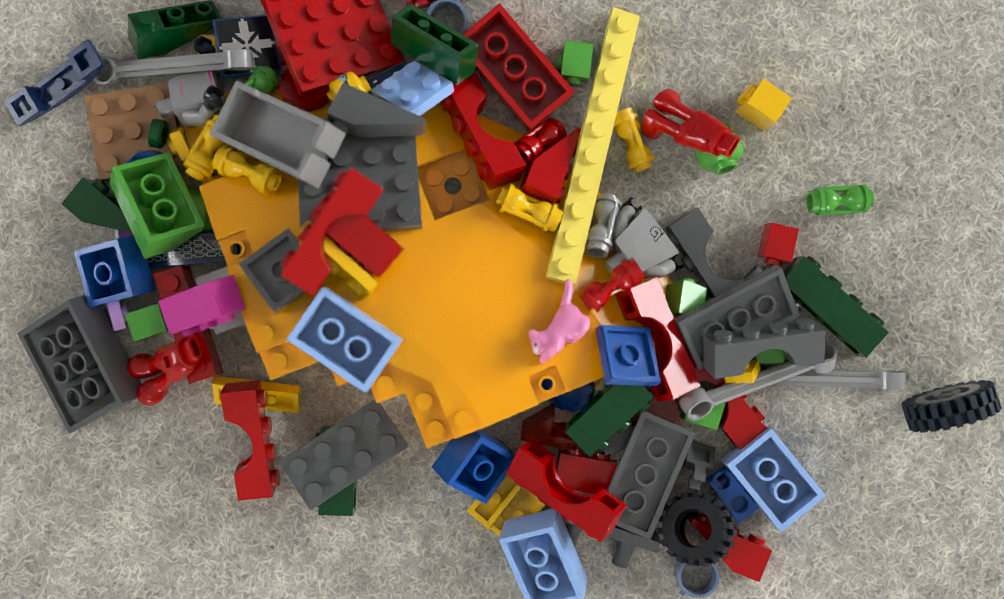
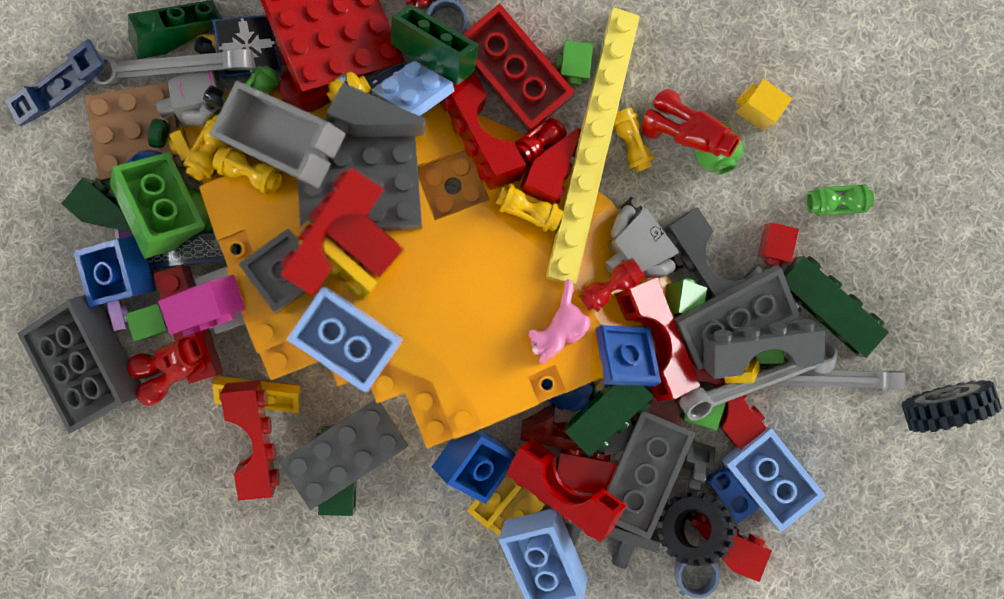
light grey piece [585,193,622,258] -> none

